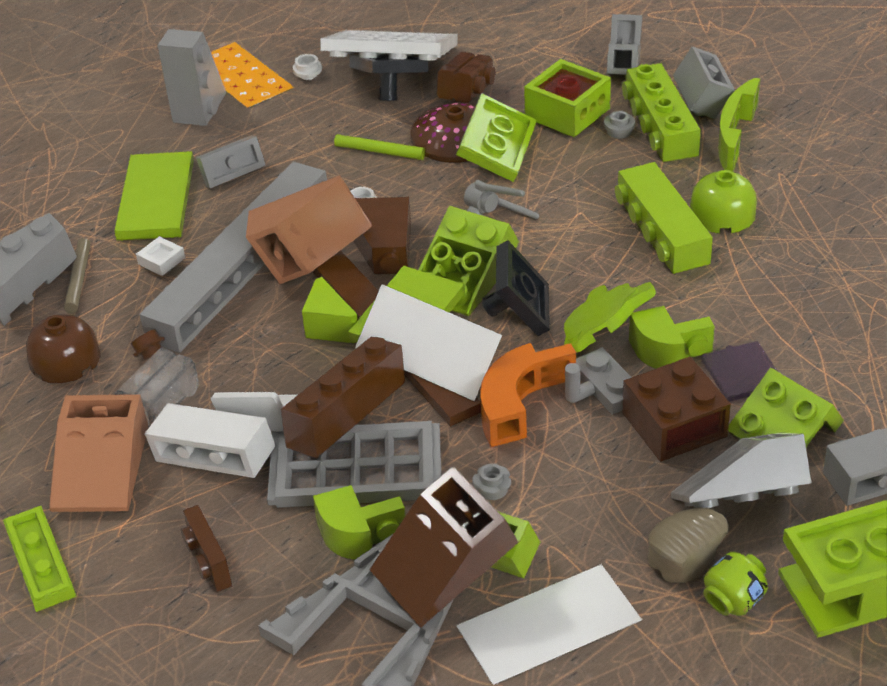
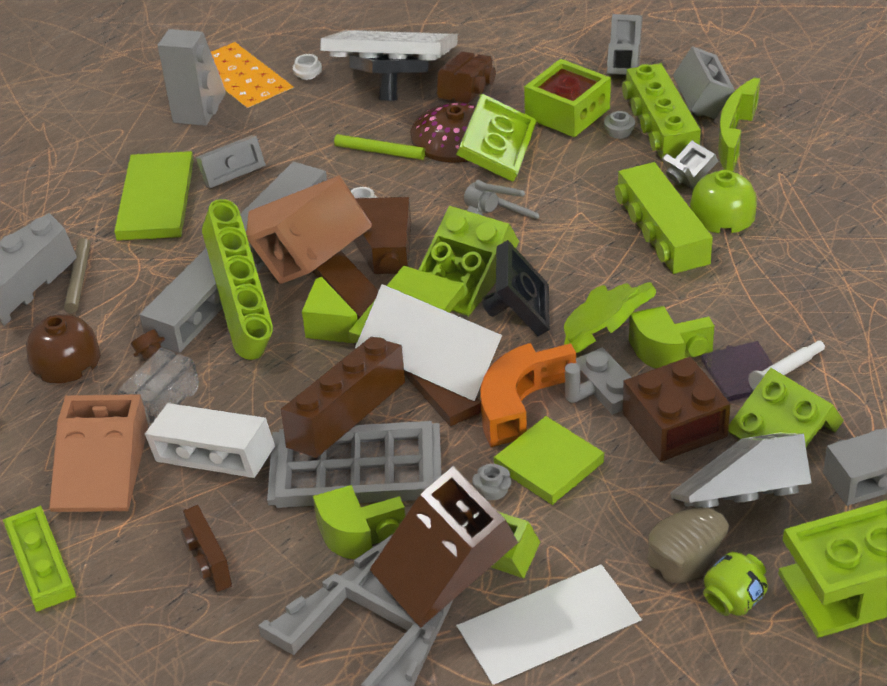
white plate [136,236,185,276] -> none
white panel [211,392,297,431] -> none
none -> lime beam [202,199,273,360]
none -> lime tile [494,416,604,505]
none -> light grey bracket [662,141,718,189]
none -> white piece [748,341,825,390]

